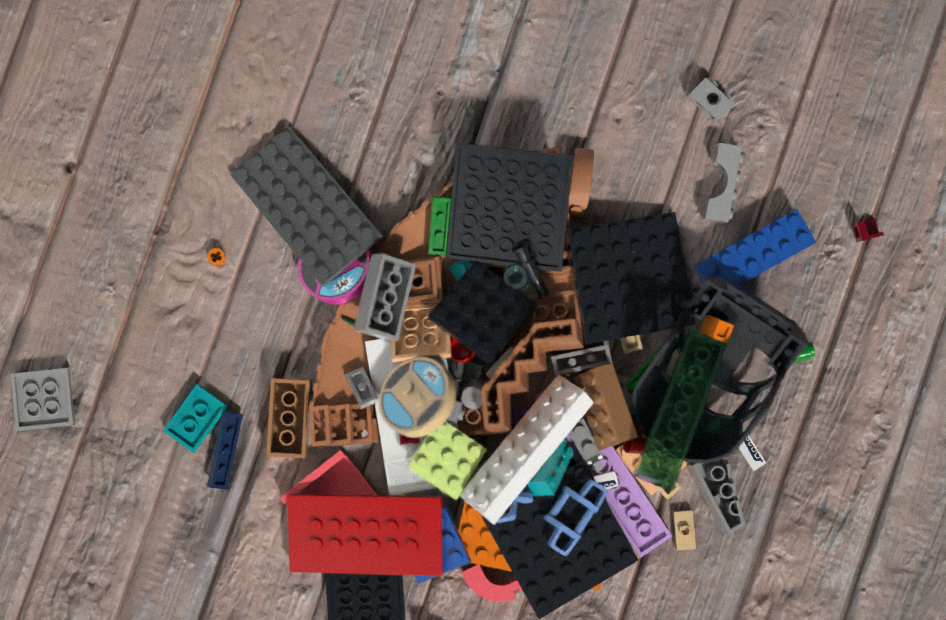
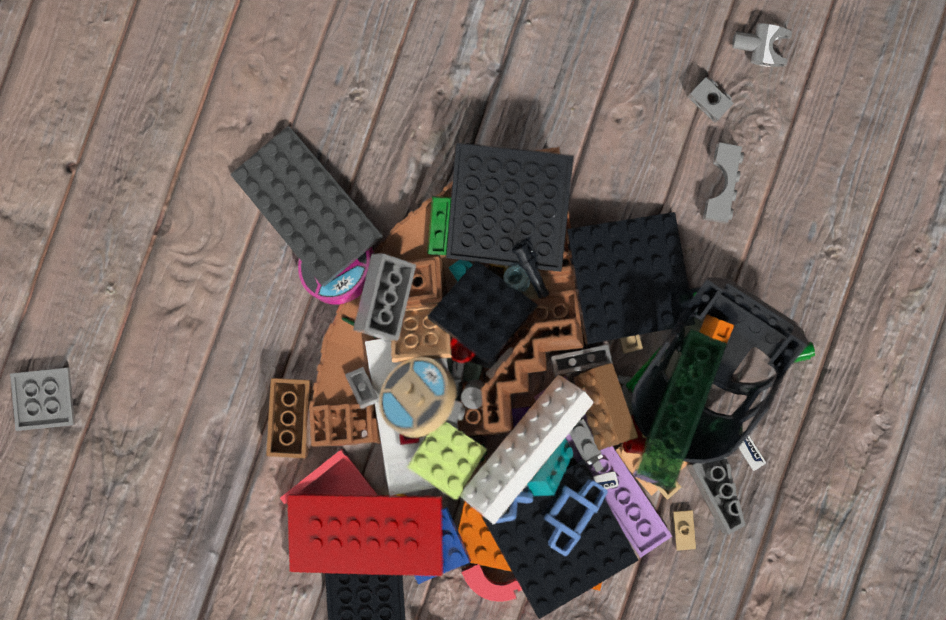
teal plate [163,384,229,453] -> none
dark blue plate [207,411,243,490] -> none
orange bush [208,248,226,266] -> none
nougat arch [568,147,594,218] -> none
blue brick [693,209,816,285] -> none
dark red panel [852,218,884,242] -> none
none -> light grey connector [732,23,792,67]

